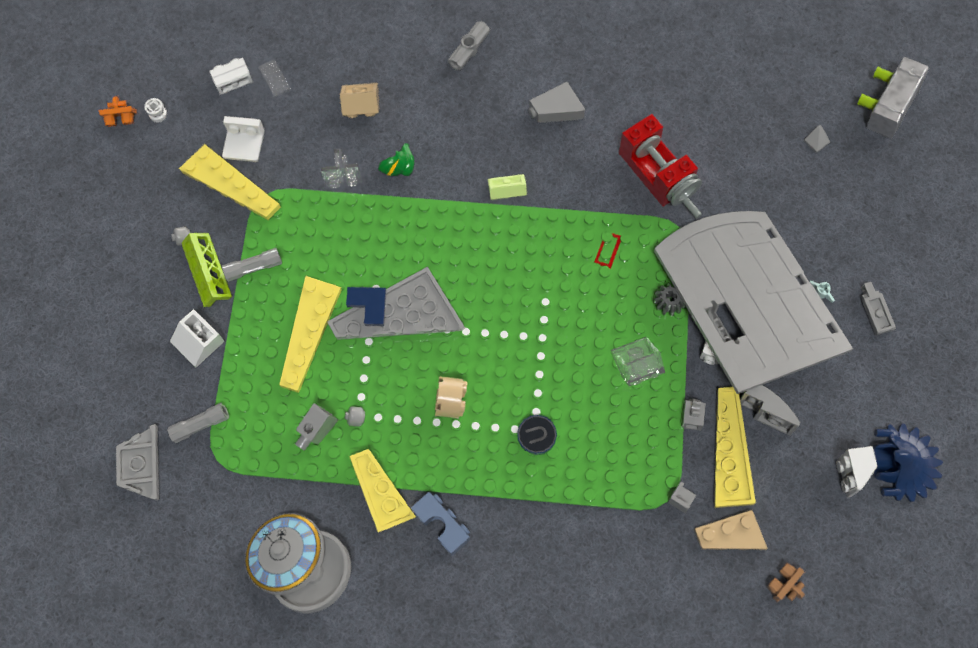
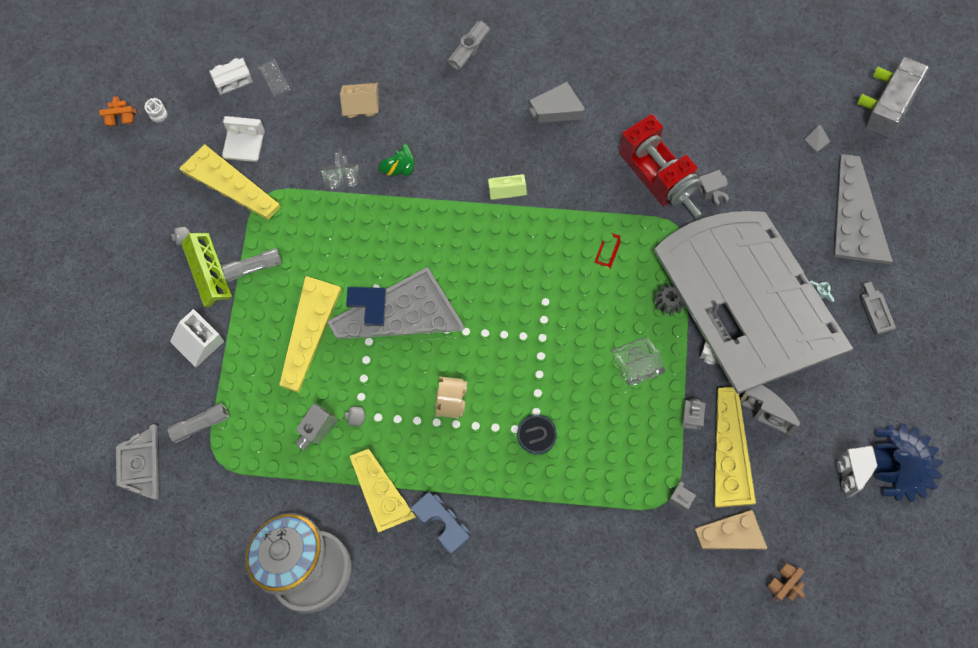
none -> light grey brick [699,170,729,207]
none -> light grey wing [834,154,893,264]

